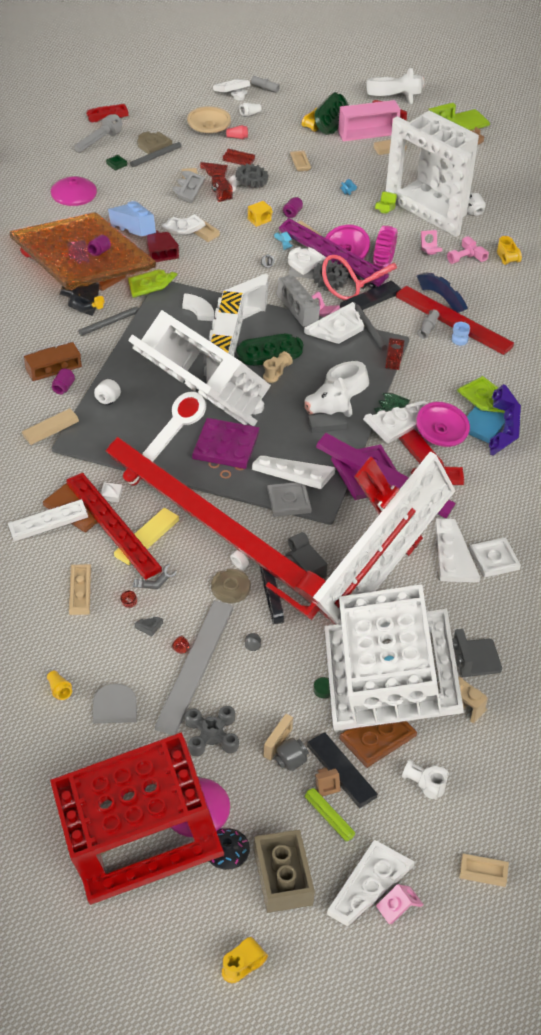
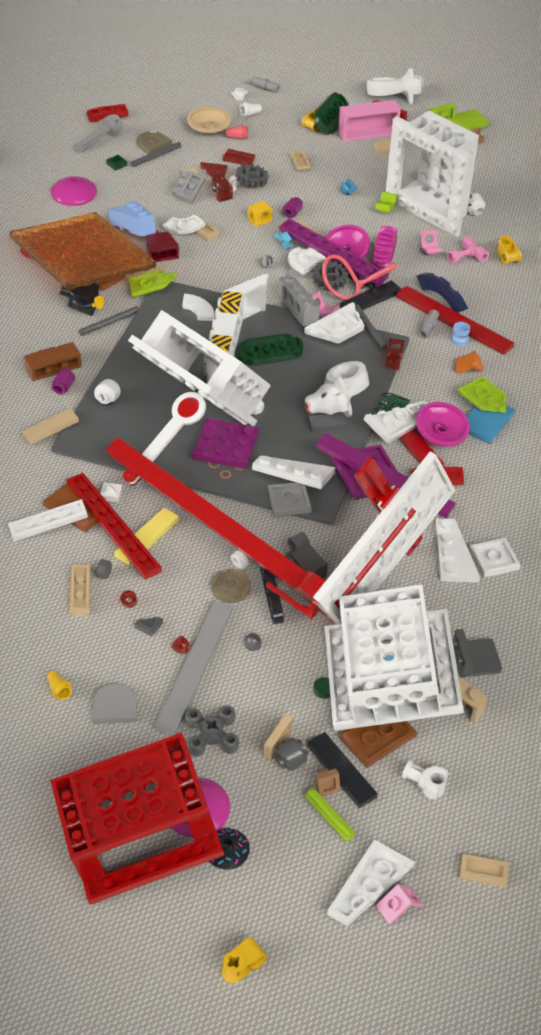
clear pink piece [68,240,89,264] -> none
magenta brick [87,235,111,256] -> none
arm [133,564,177,589] -> none
white tile [213,79,250,92] -> none
dark tan brick [254,829,315,913] -> none
tan connector [263,351,293,383] -> none
dark purple slope [489,384,521,456] -> none
none -> dark grey tile [96,559,112,579]
none -> orange tile [455,351,484,374]

